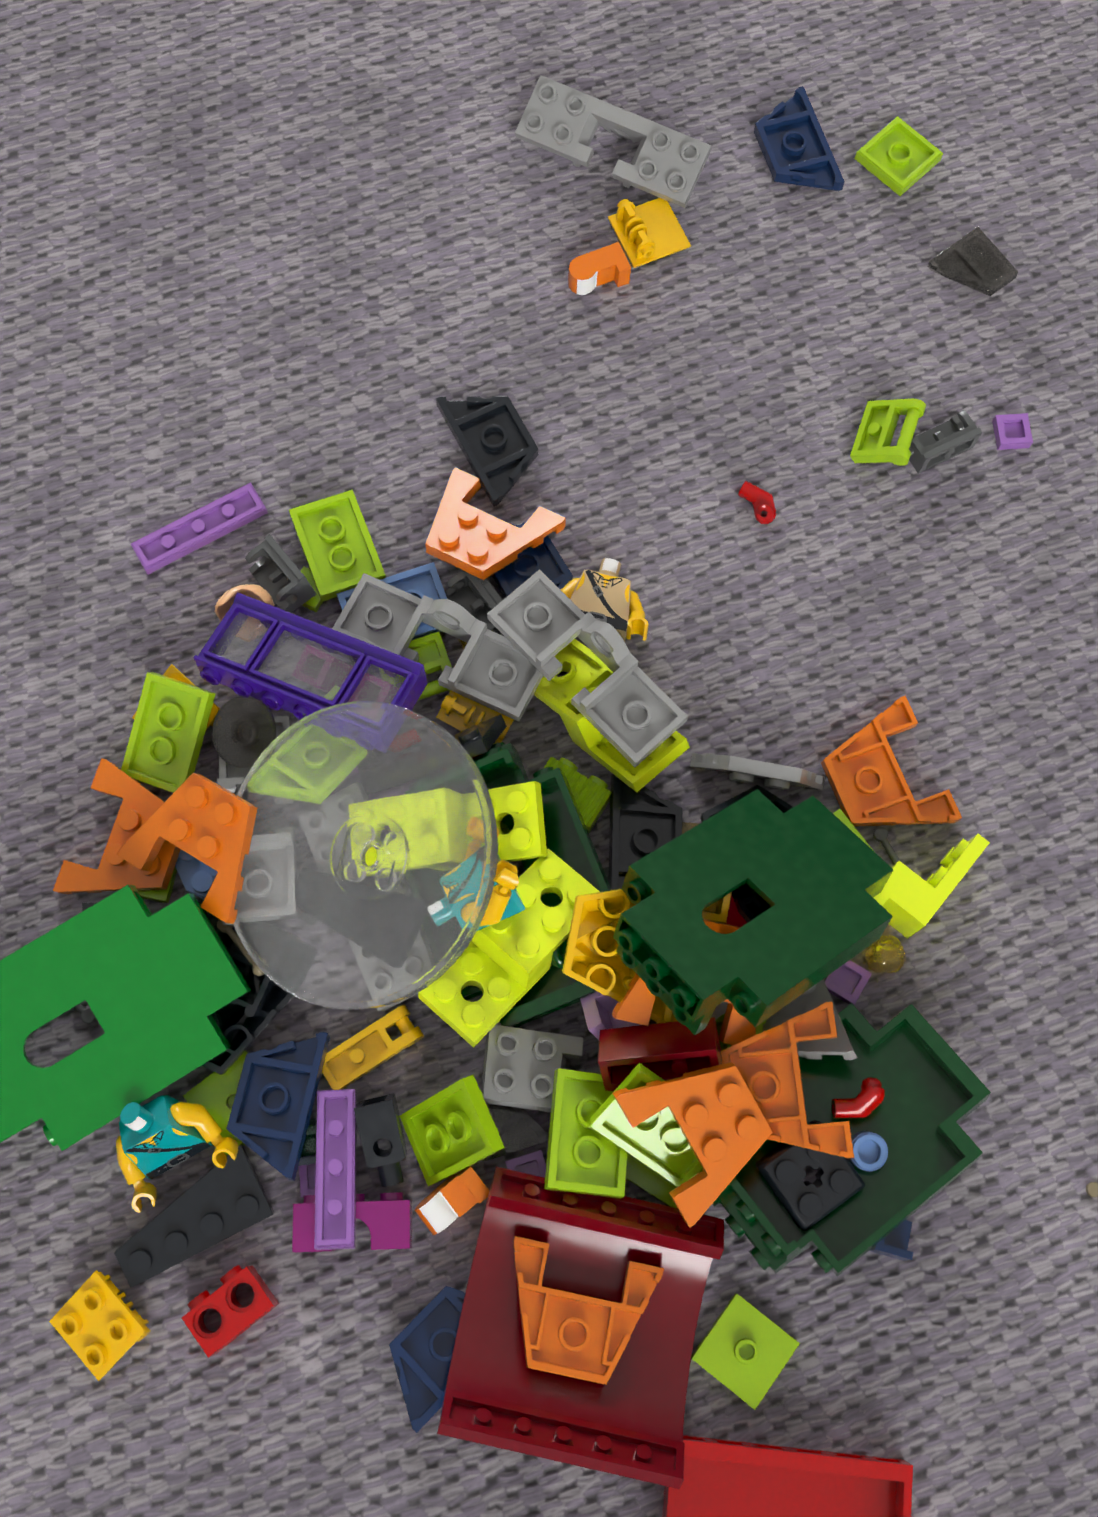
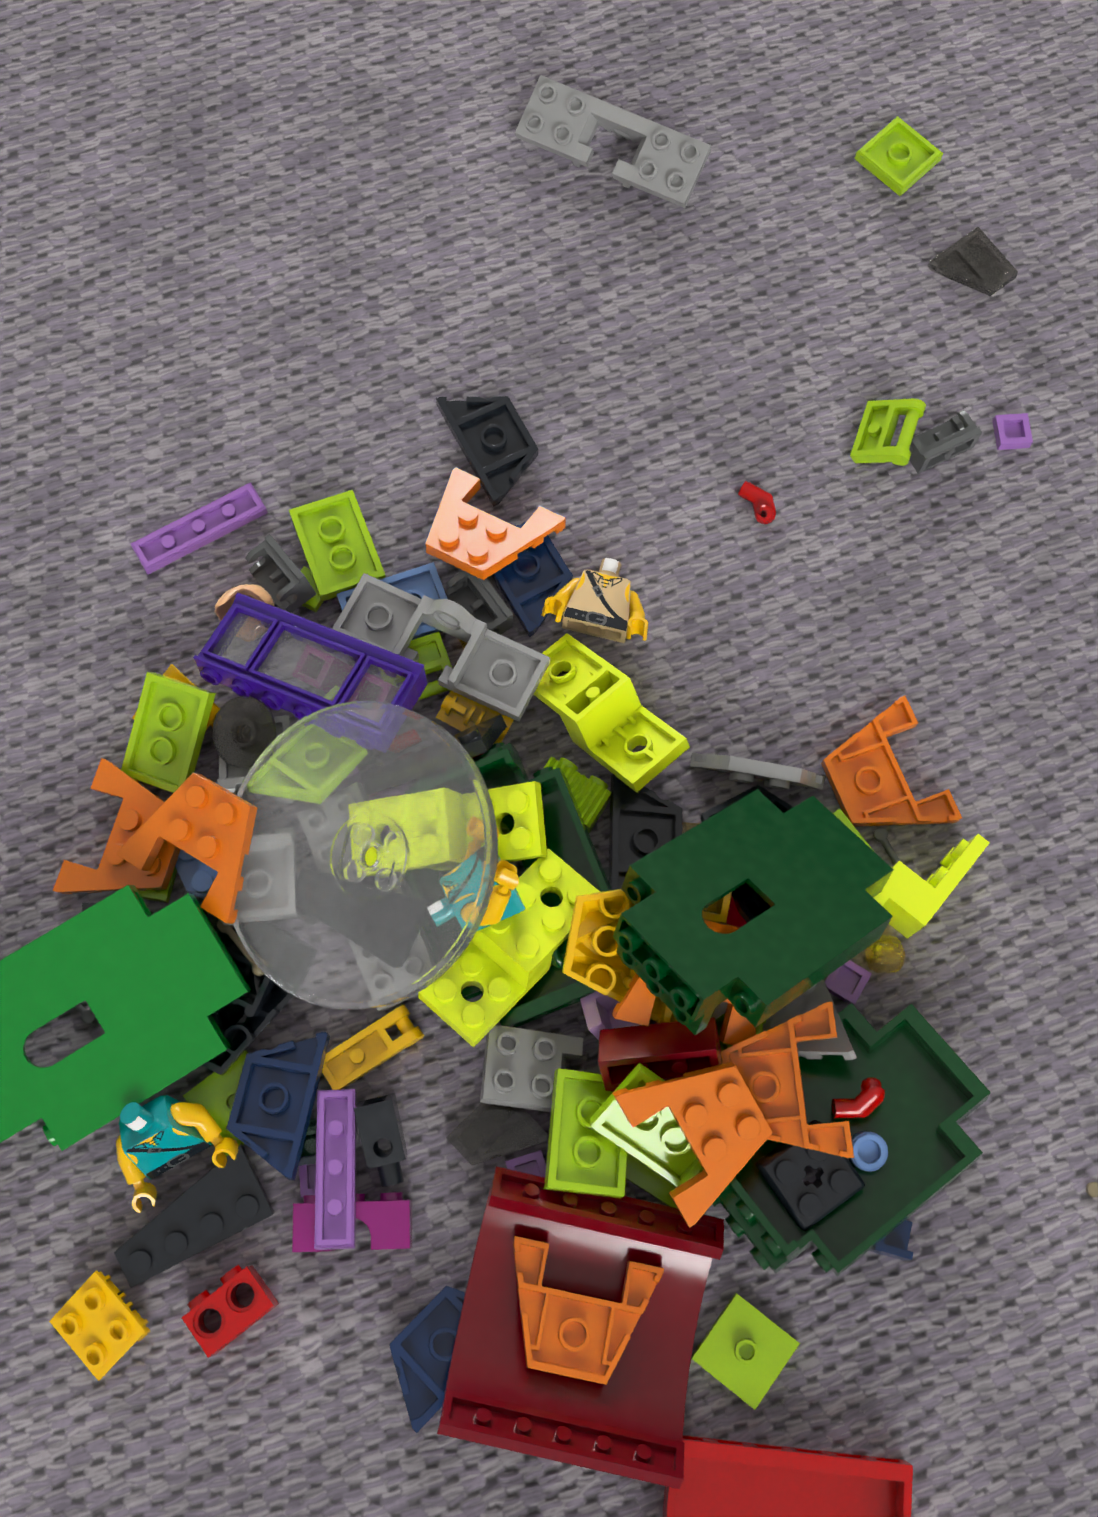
lime plate [399,1074,505,1187] -> none
orange leg [415,1166,489,1235] -> none
light grey plate [487,569,688,767] -> none
orange leg [568,242,631,295] -> none
yellow hinge [608,198,691,268] -> none
dark blue wing [754,86,845,191] -> none

